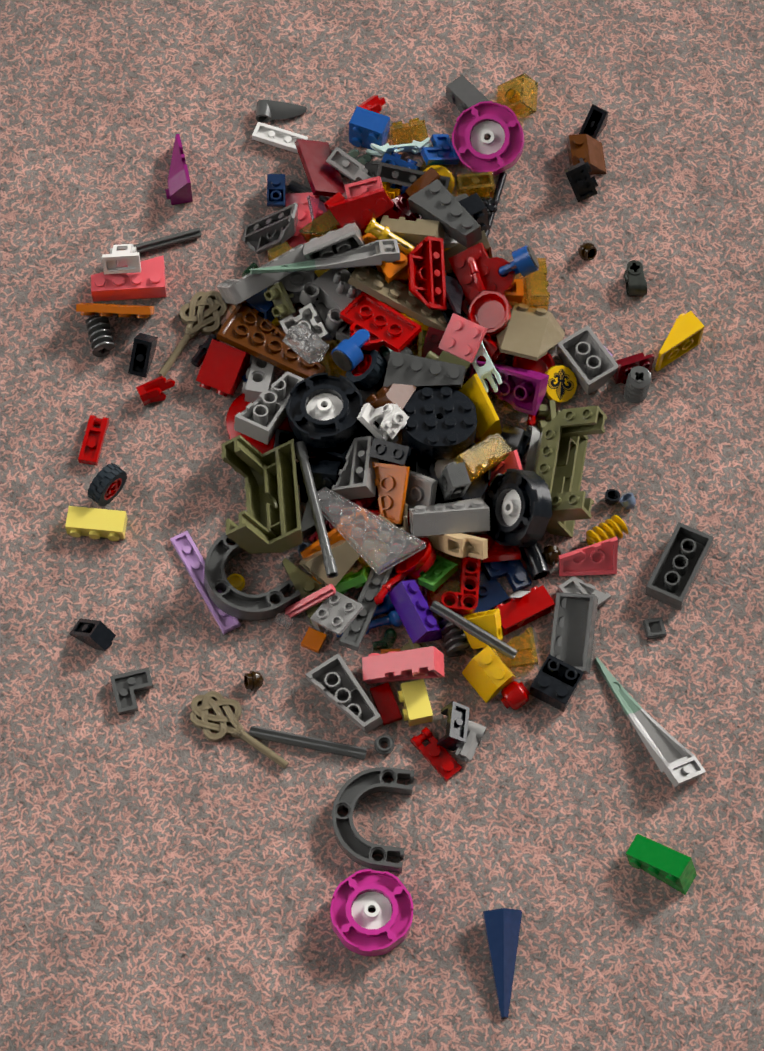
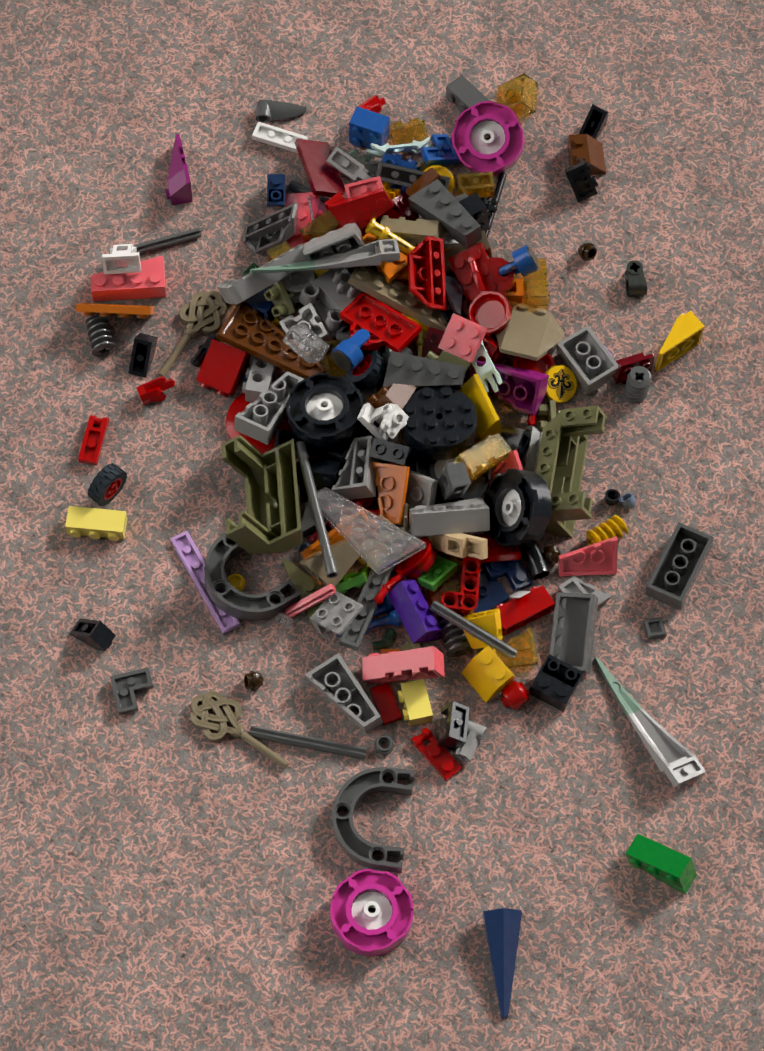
orange tile [301,627,327,653] -> none

